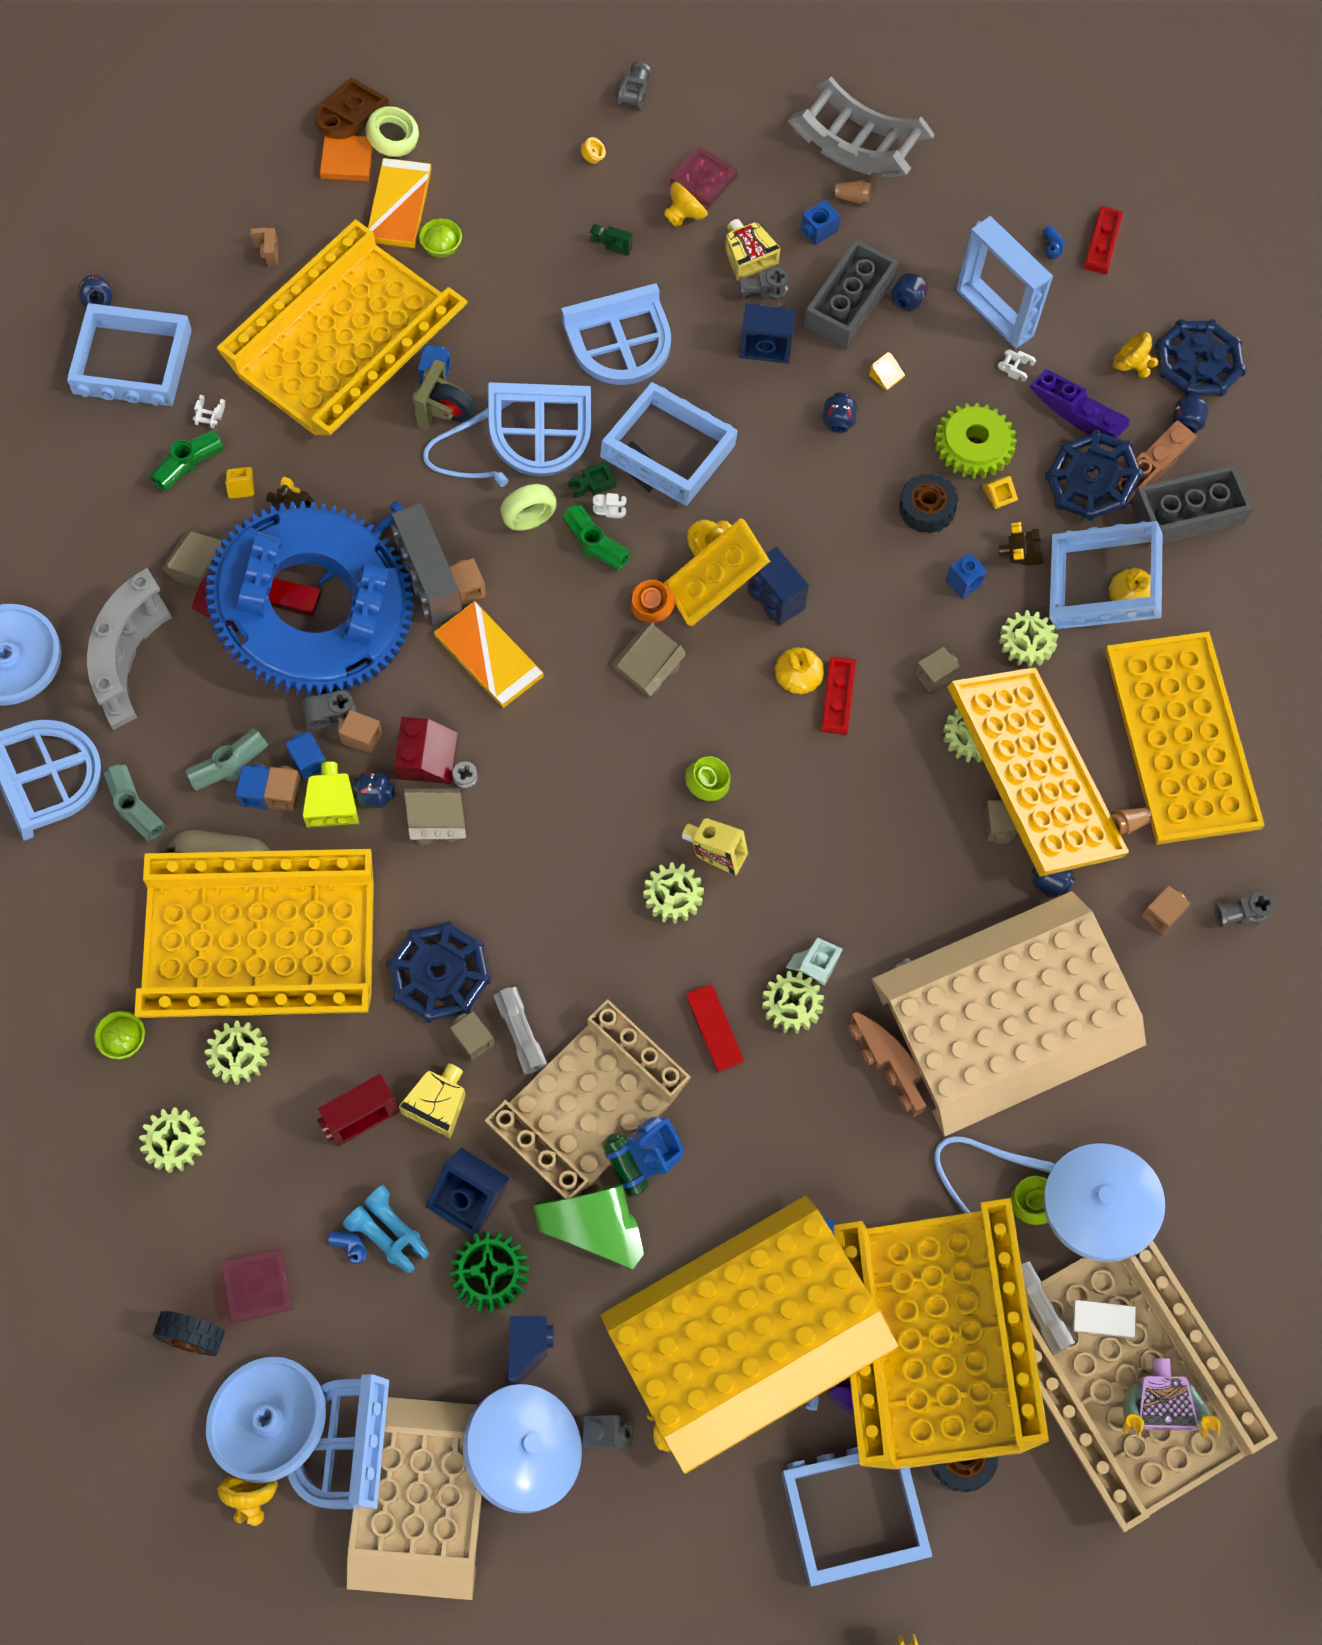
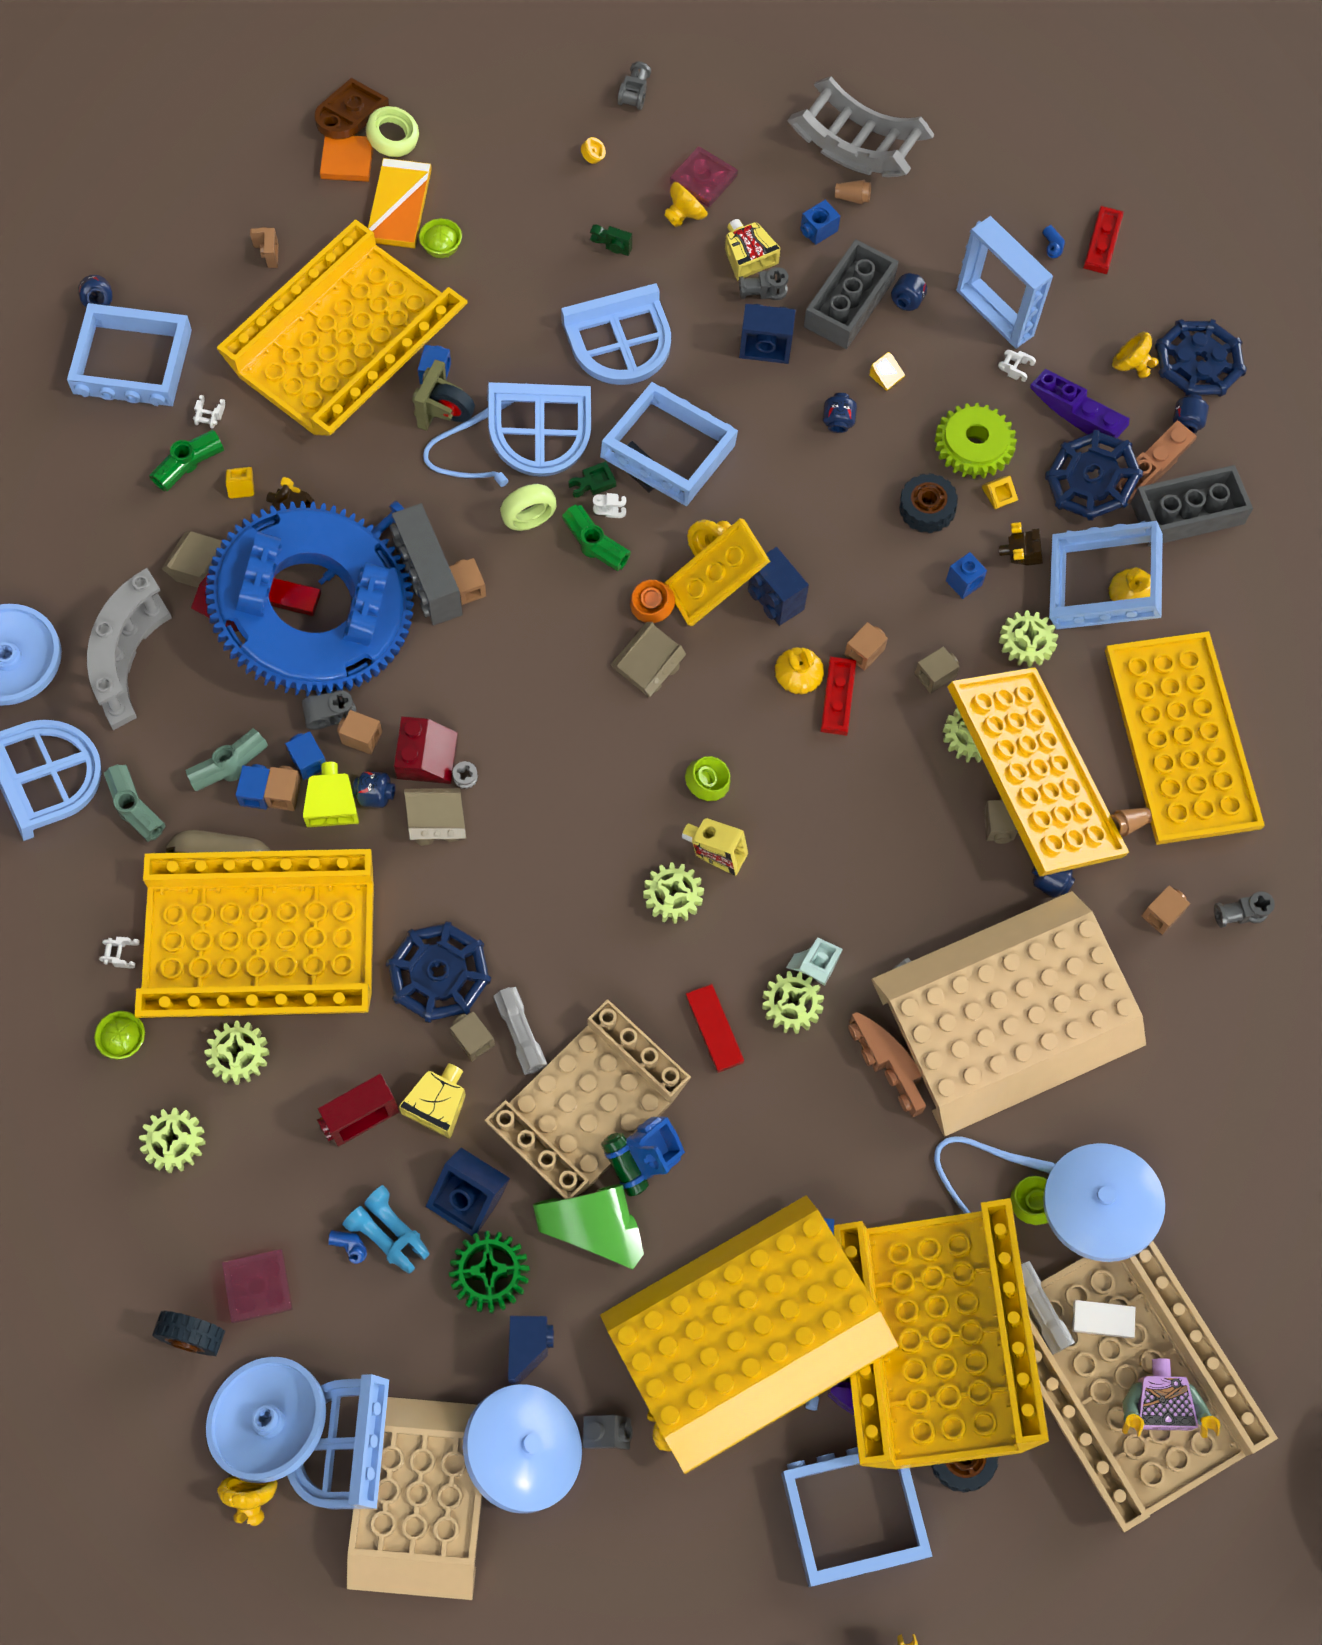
tile [434,601,544,708] -> none
none -> white piece [99,937,140,968]
none -> medium nougat brick [845,622,888,671]

